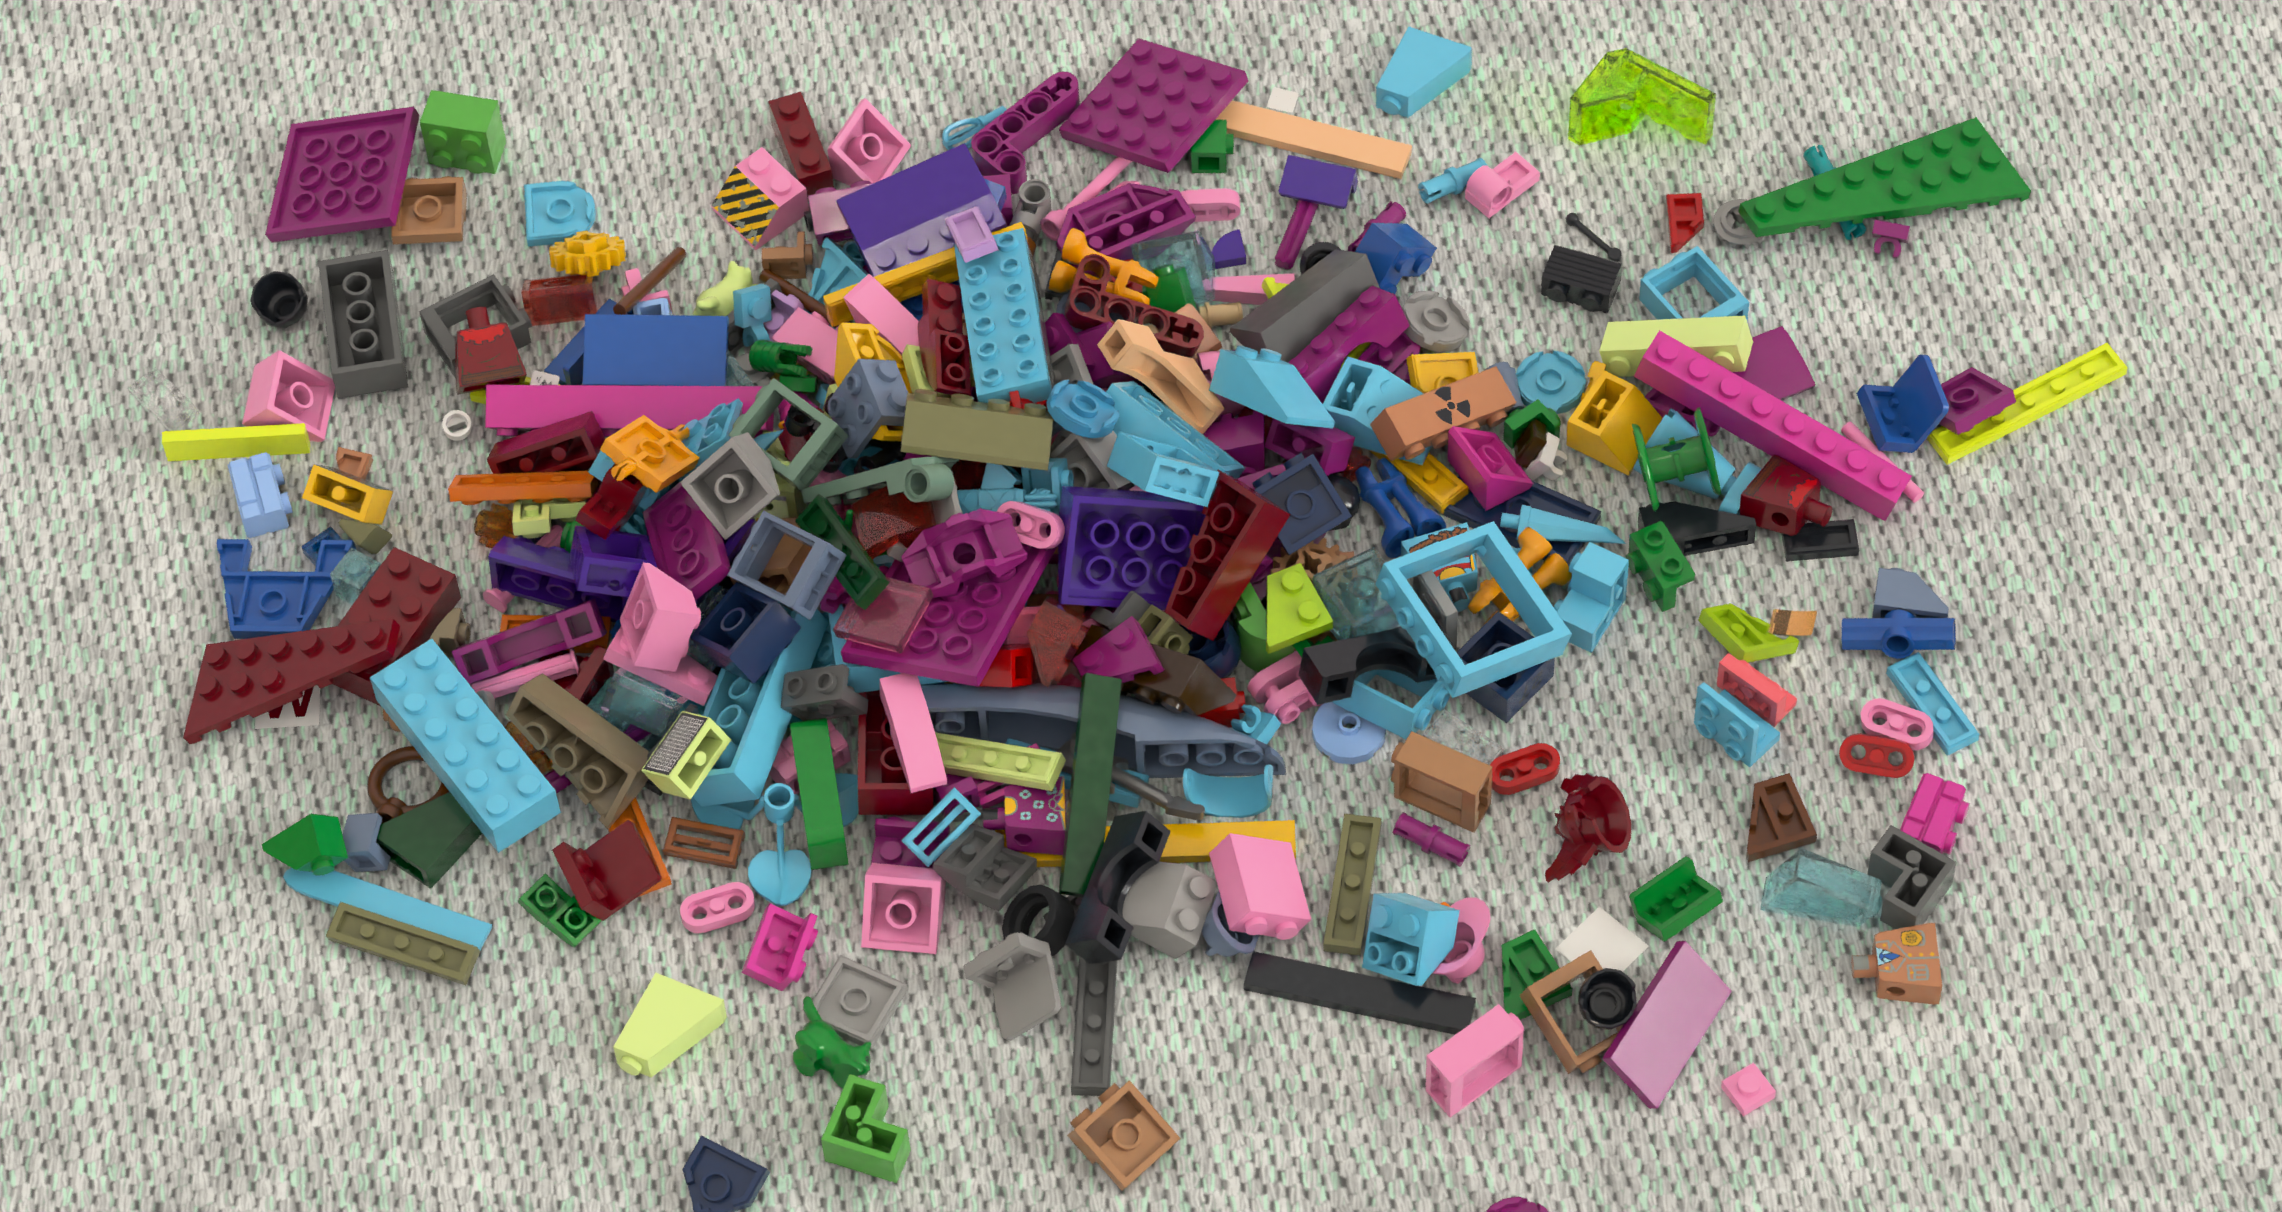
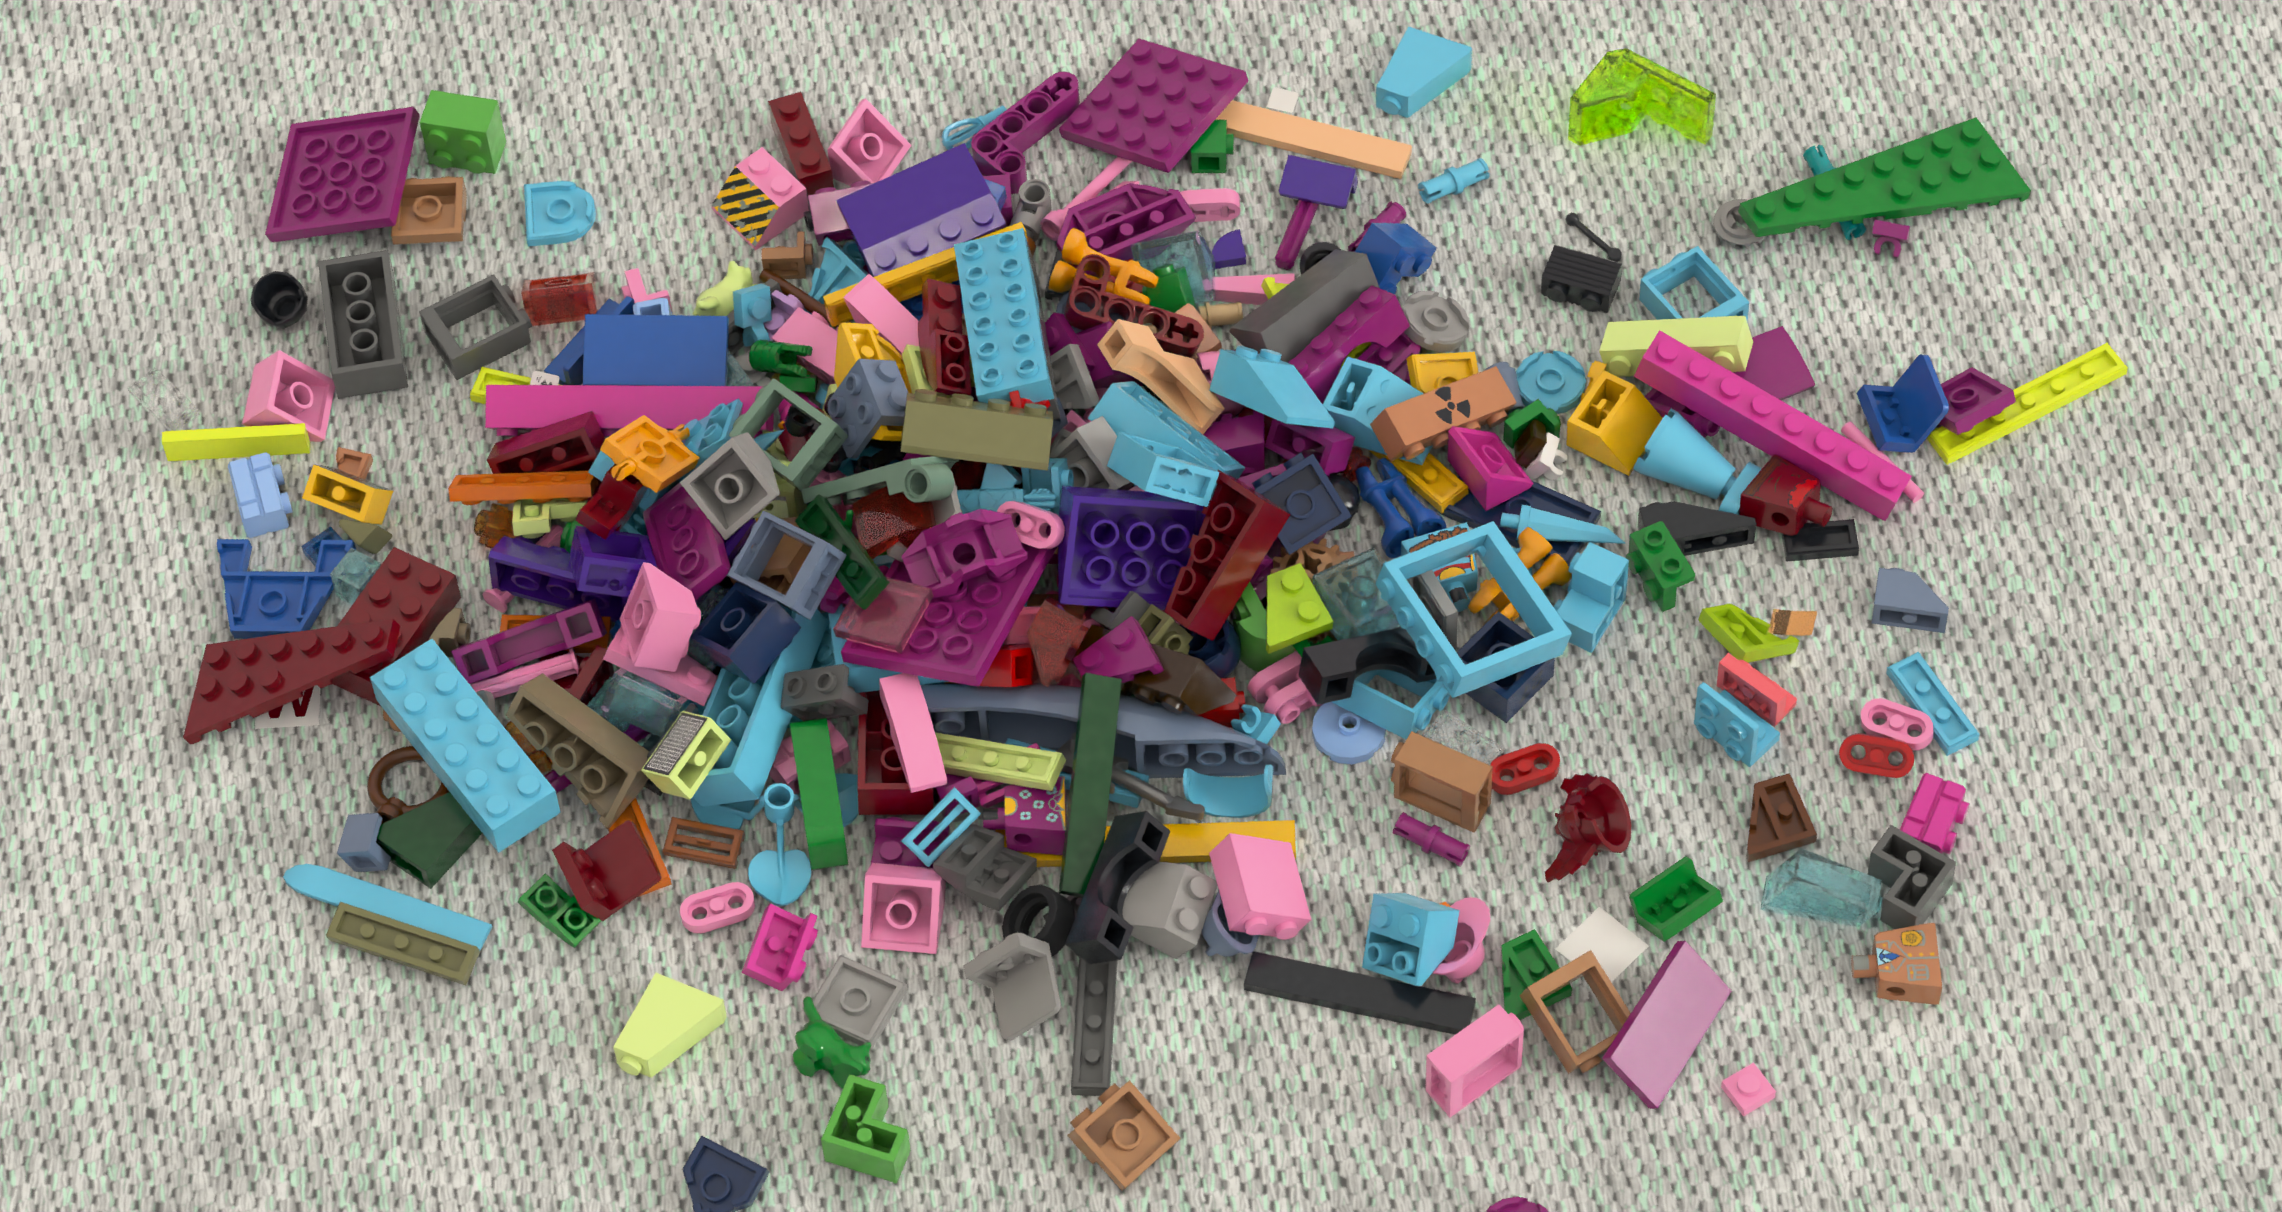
green slope [262,814,348,876] -> none
white hinge [442,410,472,441] -> none
dark red torso [455,307,527,395] -> none
yellow gear [549,231,626,277] -> none
reddish brown bar [613,247,686,315] -> none
lavender tile [945,207,998,263] -> none
dark azure tile [1046,380,1120,438] -> none
olive plate [1323,813,1382,956] -> none
bright pink plate [1465,152,1540,218] -> none
black hair [1578,968,1637,1030] -> none
green piece [1632,407,1722,512] -> none
red tile [1666,193,1704,253] -> none
blue piece [1841,609,1956,659] -> none

